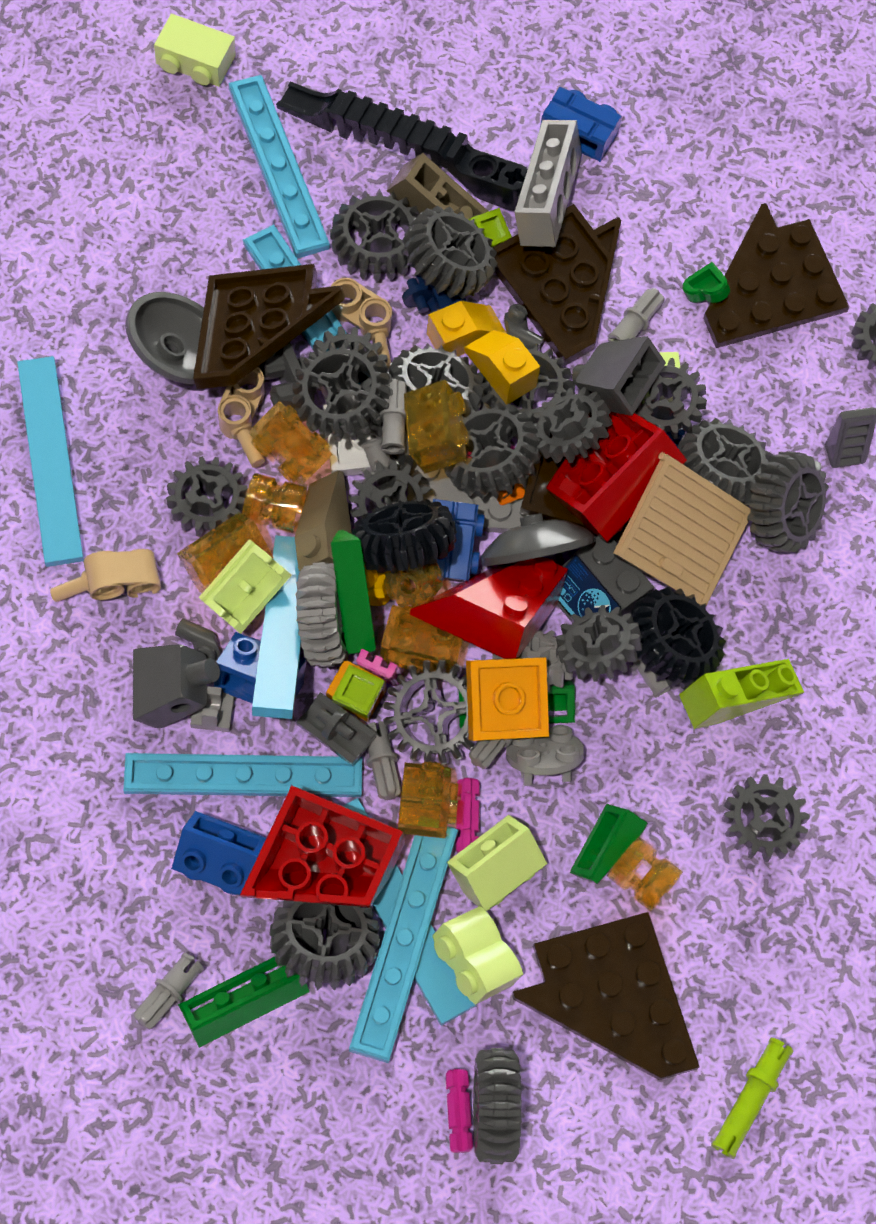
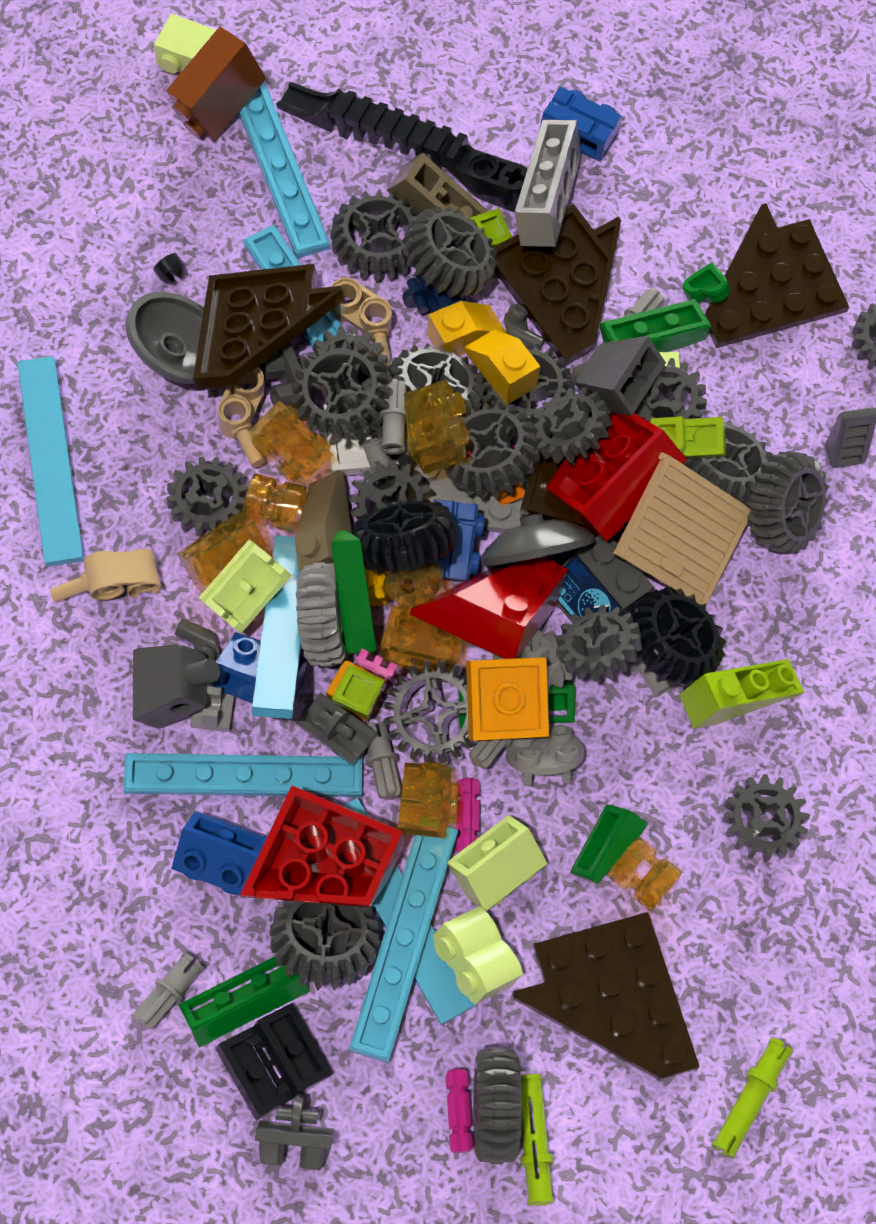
none -> black hinge [153,253,185,285]
none -> dark orange brick [166,26,267,142]
none -> black slope [215,1003,333,1121]
none -> dark grey hips [255,1097,334,1170]
none -> lime pin [520,1074,554,1206]
none -> green slope [599,299,711,352]
none -> lime slope [650,416,726,458]

